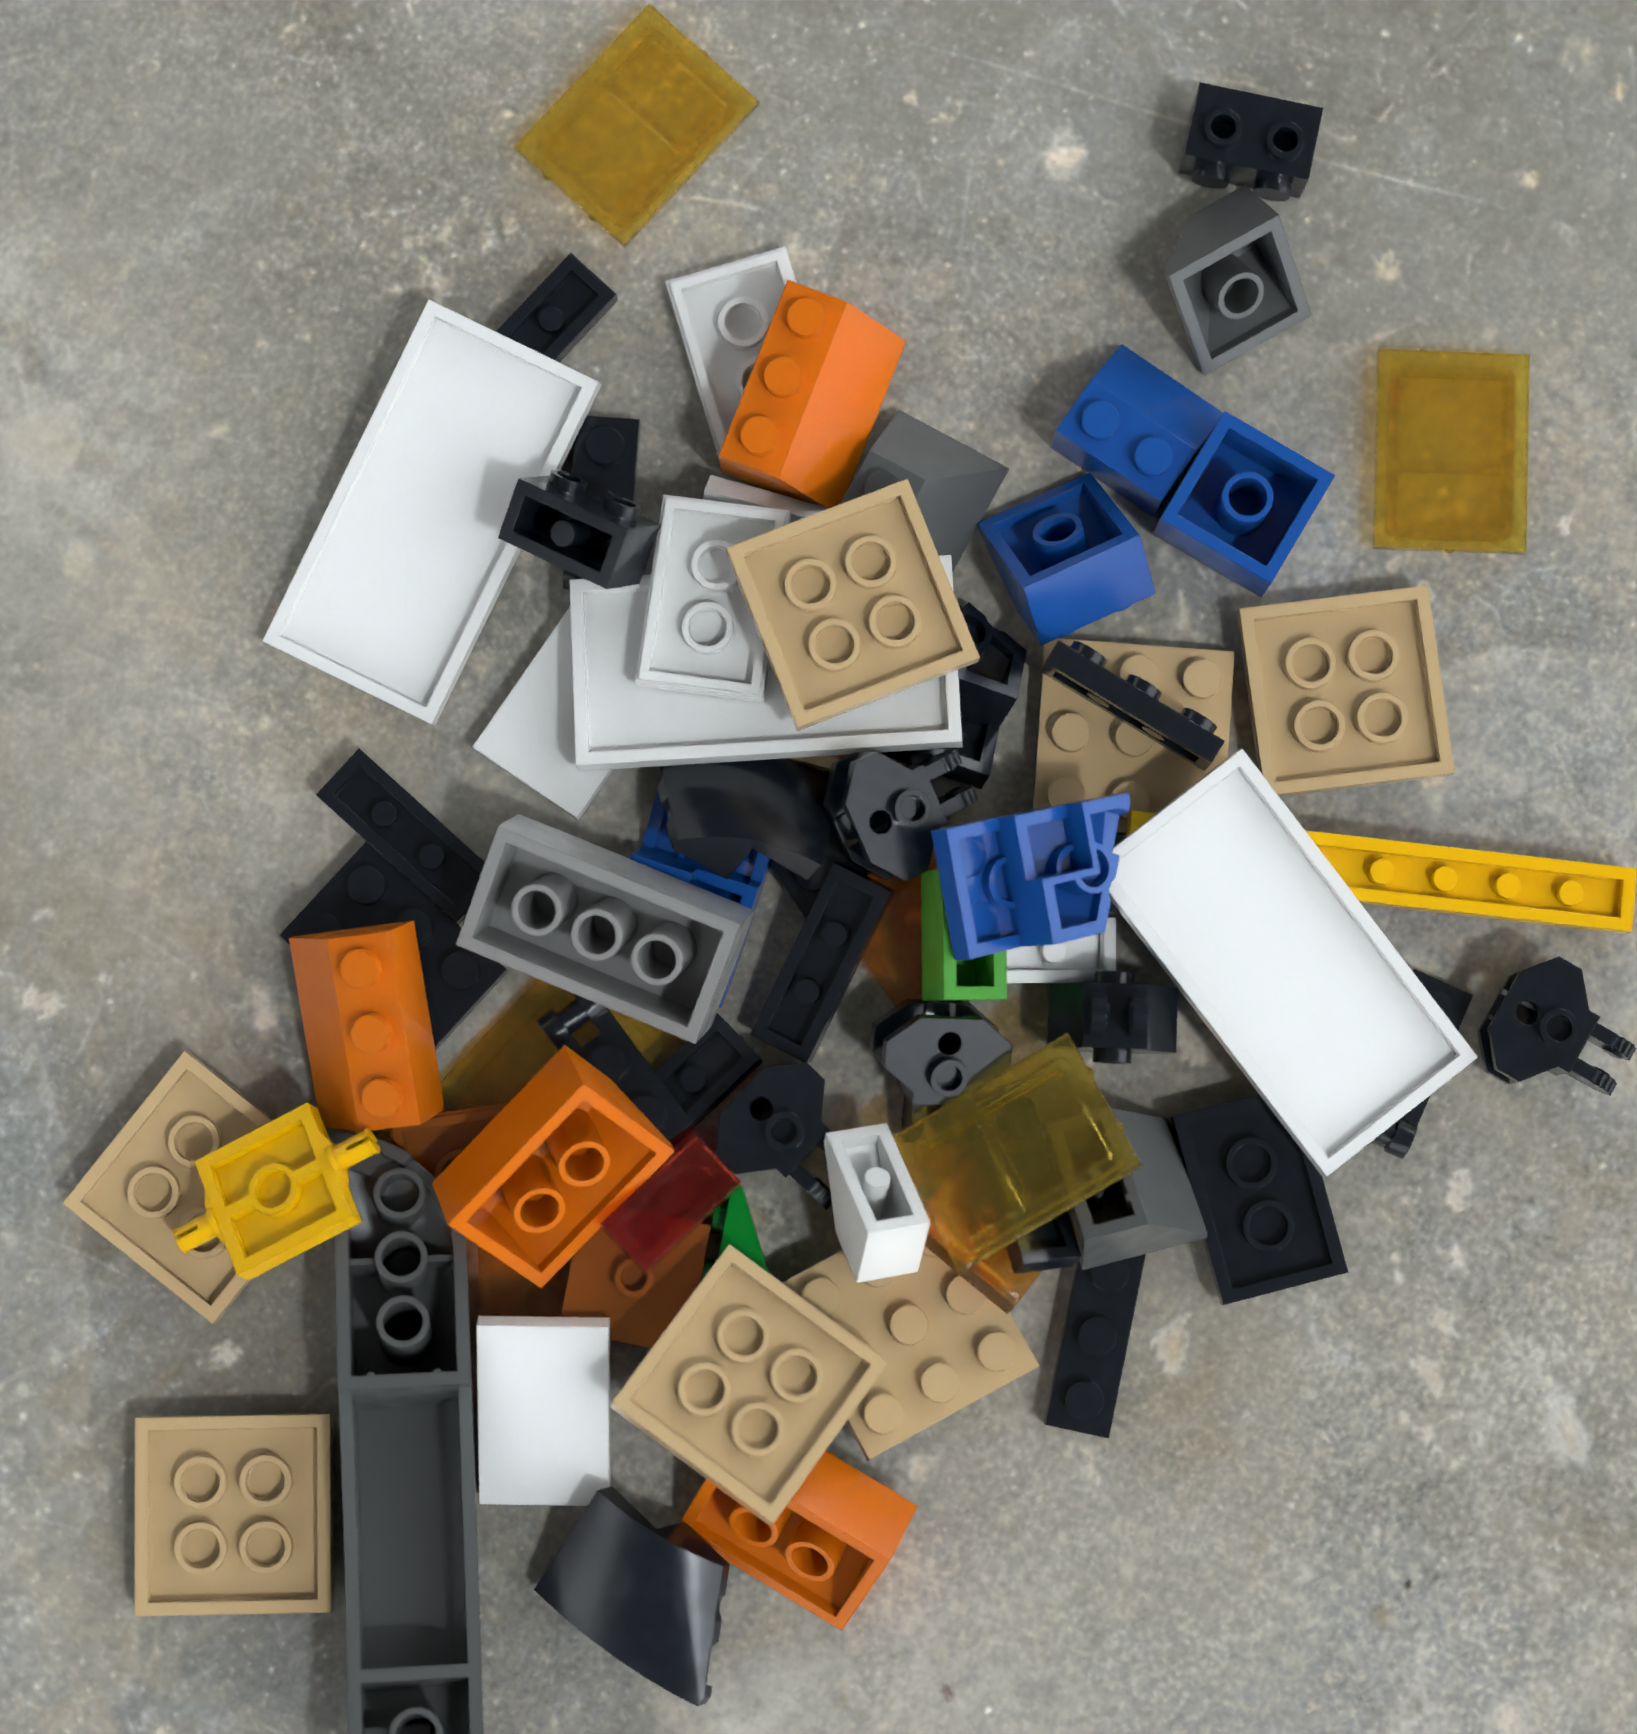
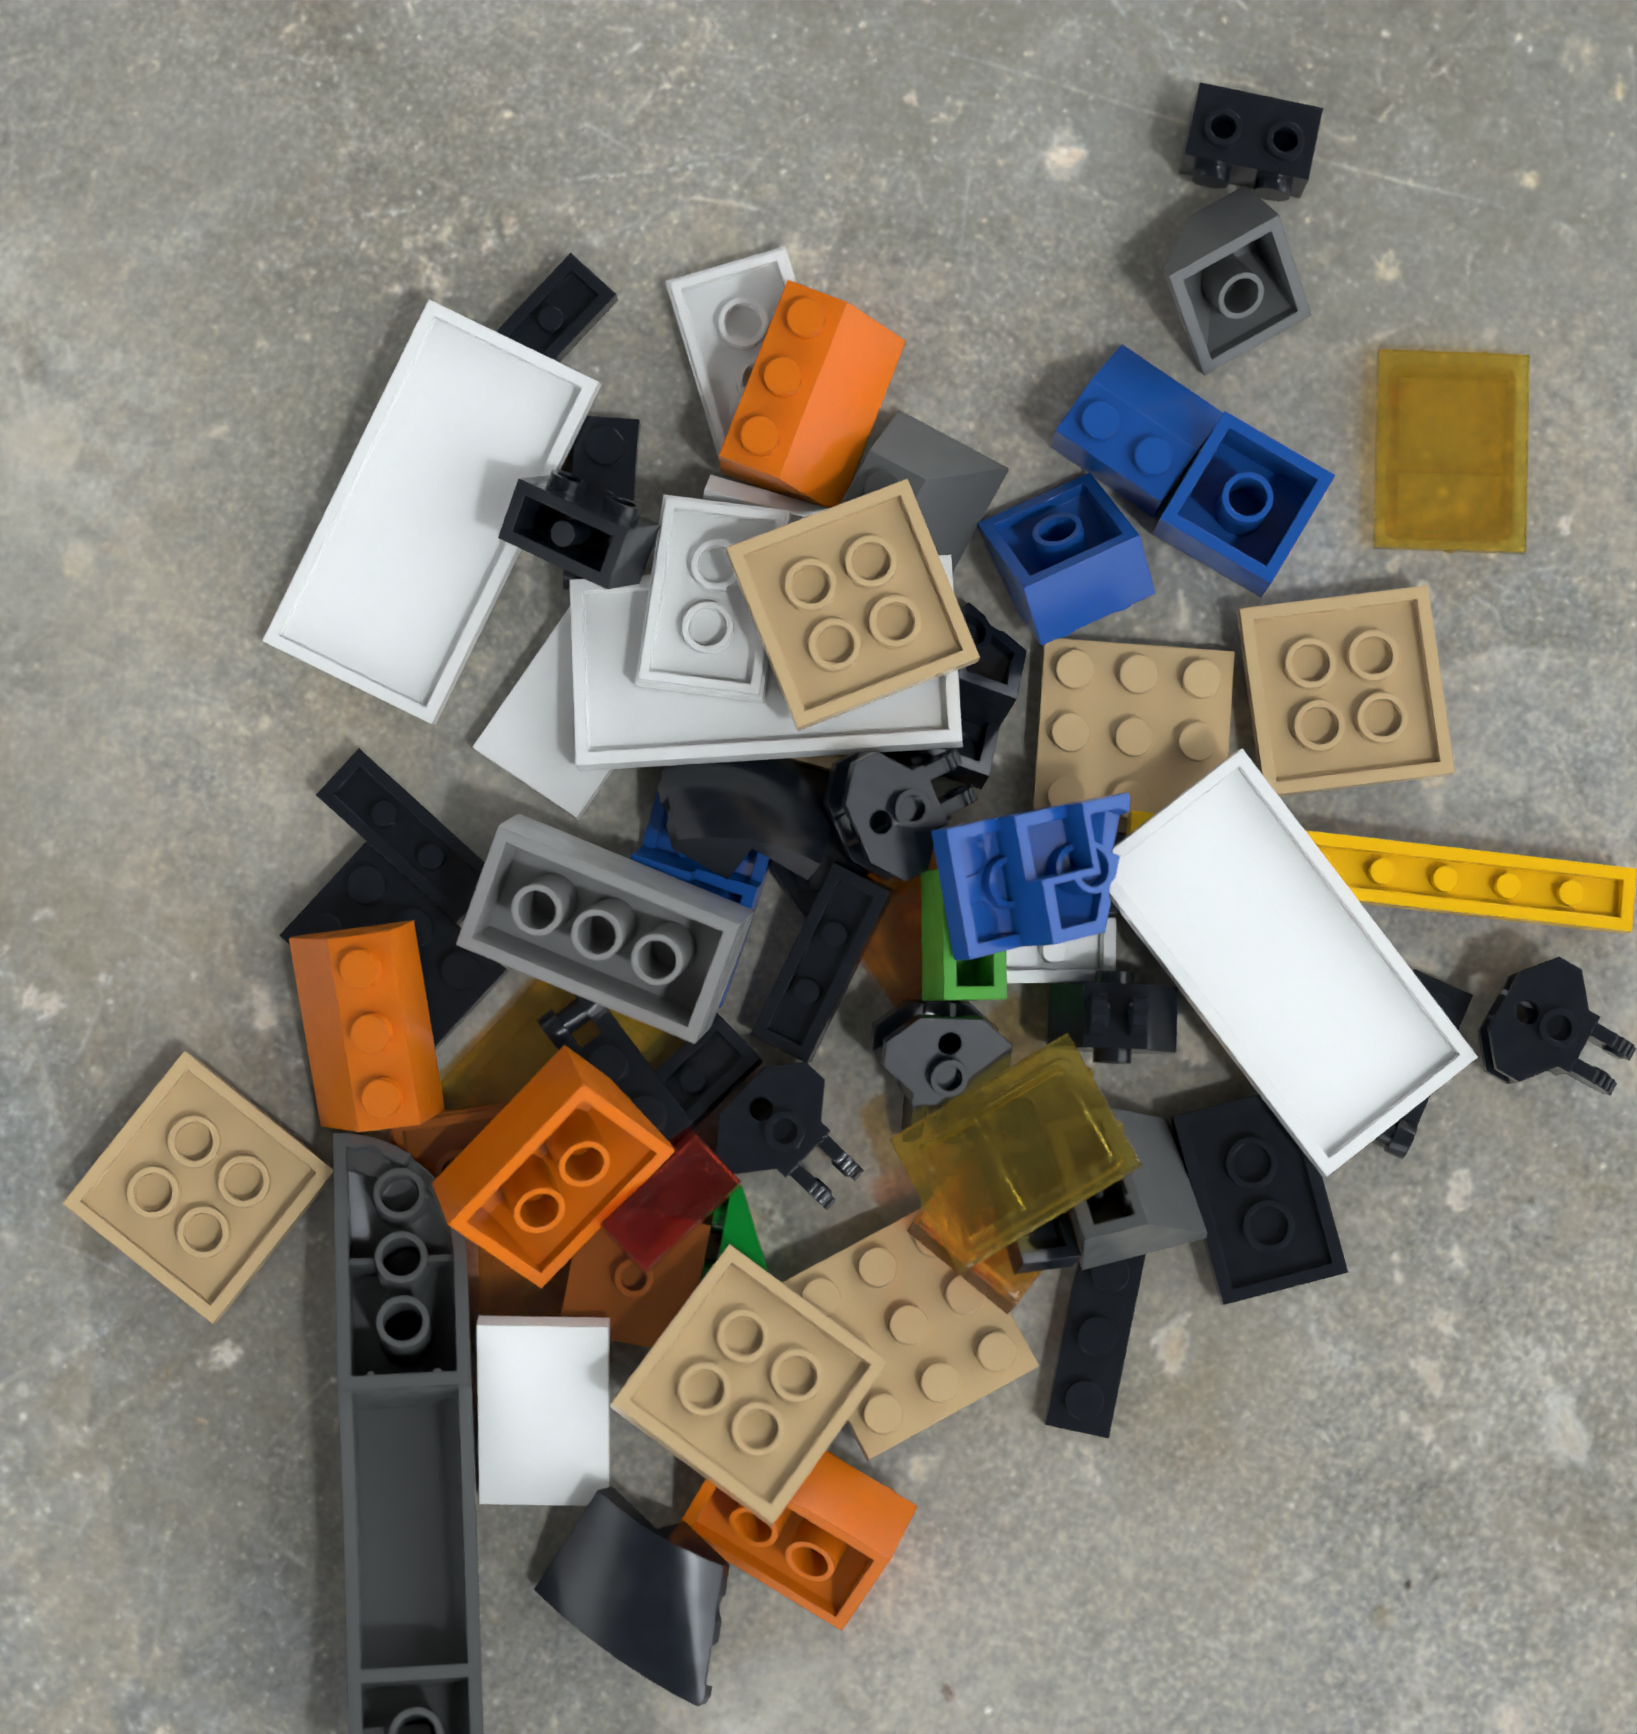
tan plate [135,1413,335,1616] -> none
yellow plate [173,1102,381,1281] -> none
clear yellow piece [514,3,759,248] -> none
white slope [824,1123,930,1283] -> none
black plate [1041,640,1225,771] -> none

